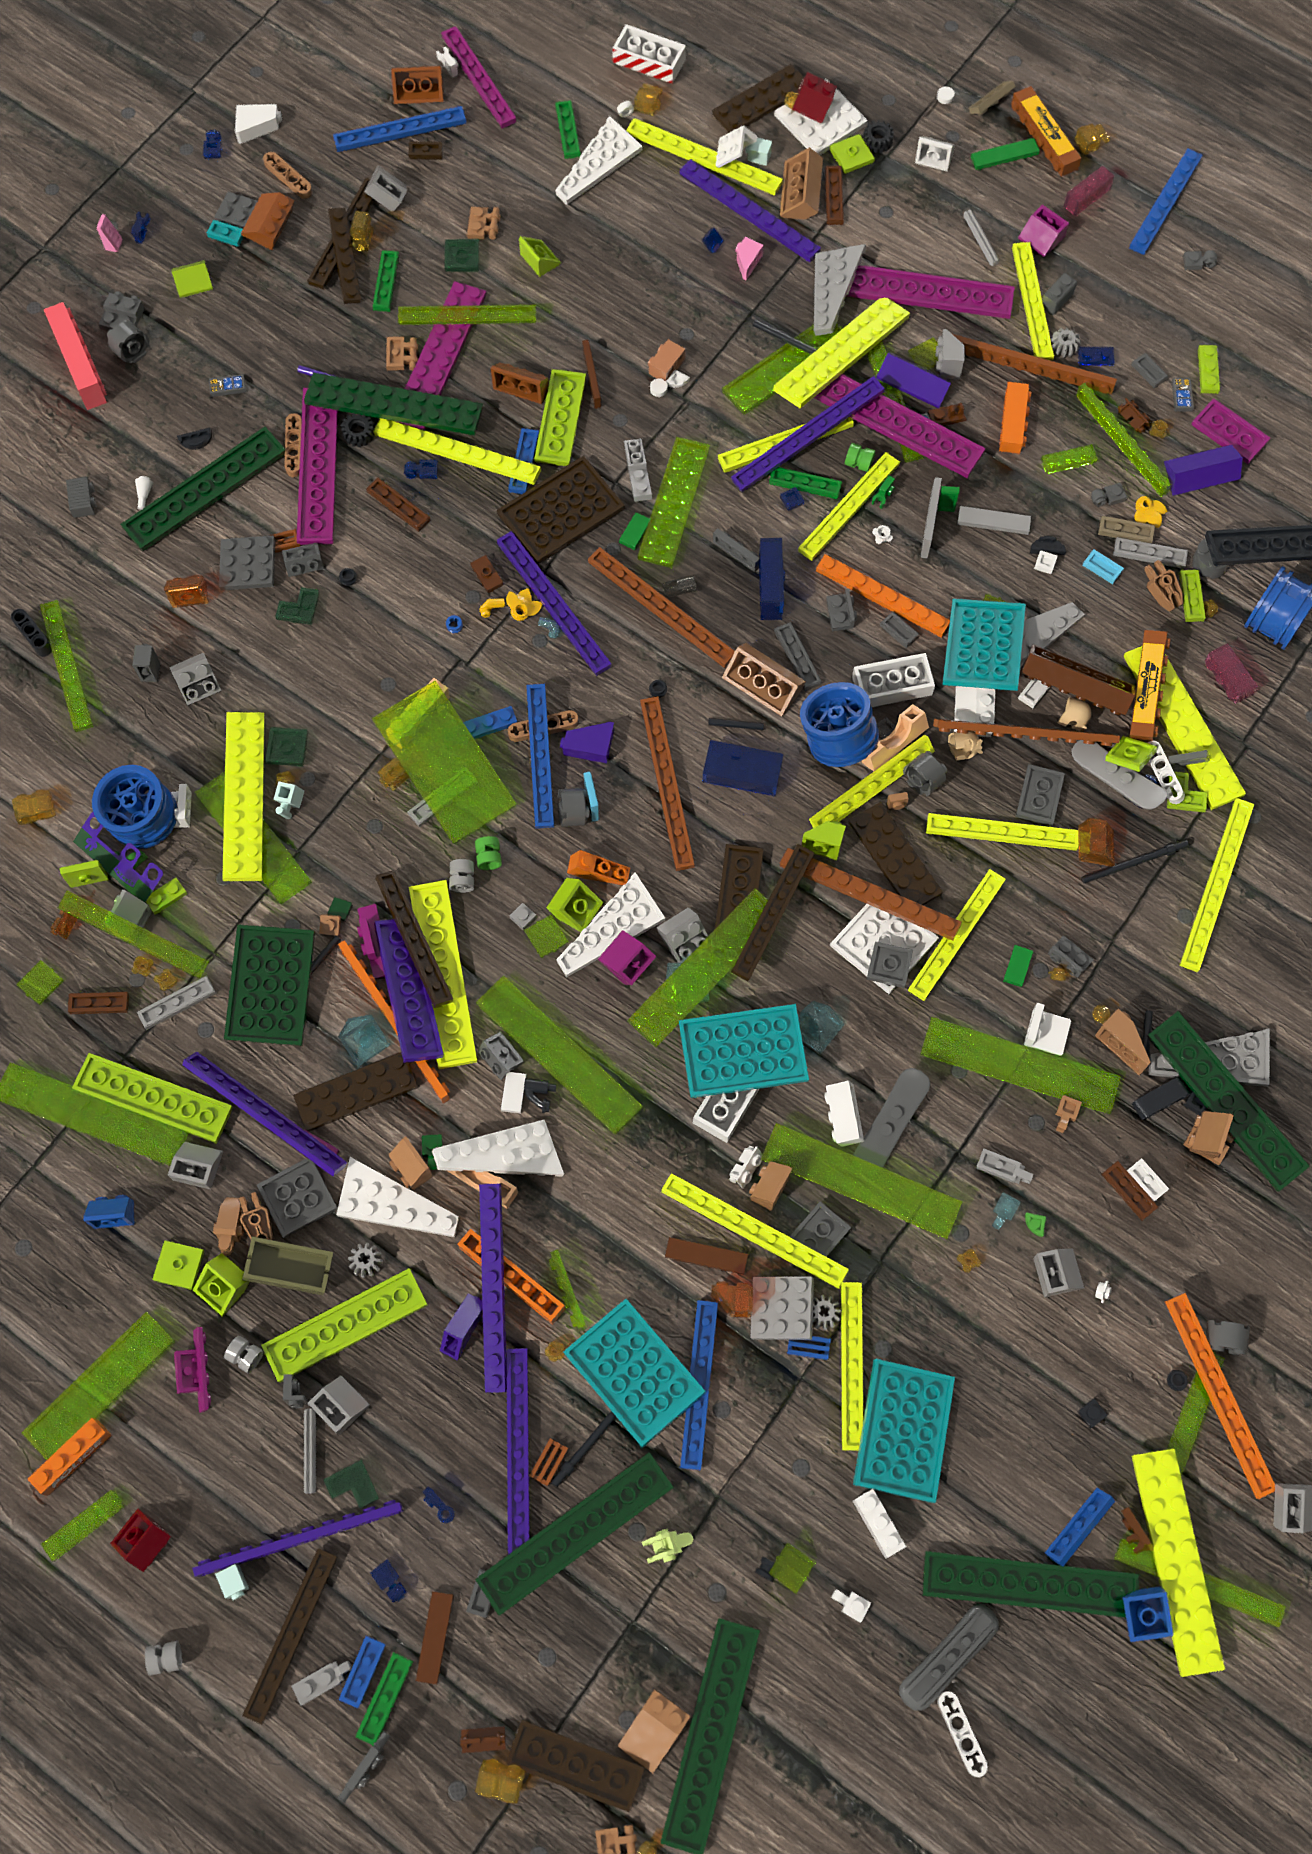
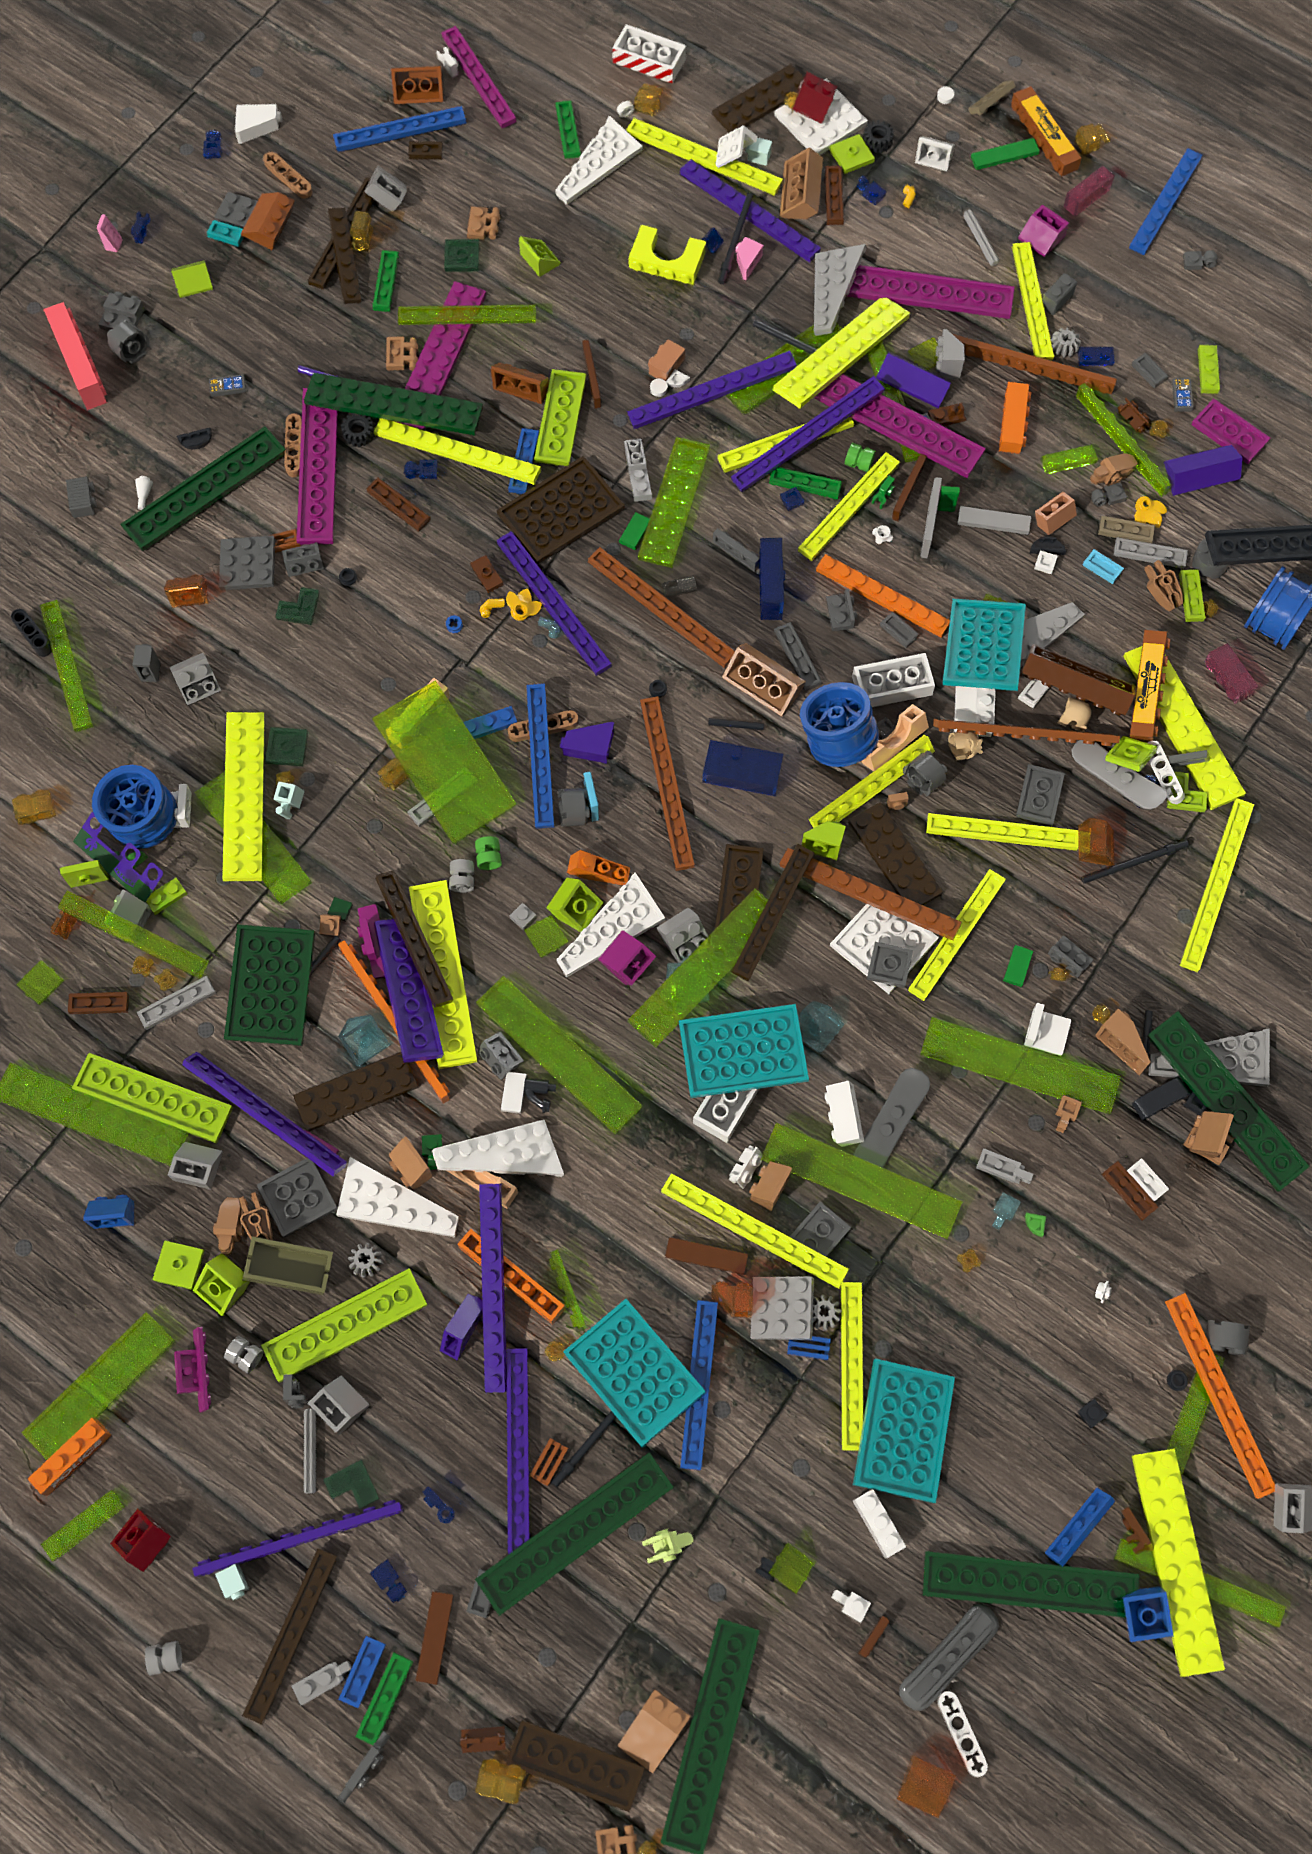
light grey slope [1033,1249,1084,1298] -> none
none -> dark purple plate [627,351,797,429]
none -> neon yellow arch [629,225,706,285]
none -> black bar [718,193,754,284]
none -> clear blue plate [857,175,886,205]
none -> reddish brown tile [858,1616,889,1658]
none -> reddish brown tile [892,454,927,522]
none -> clear orange slope [896,1756,956,1818]
none -> yellow arm [903,185,916,208]
none -> nougat brick [1035,492,1077,535]
none -> medium nougat hinge [1090,453,1138,486]

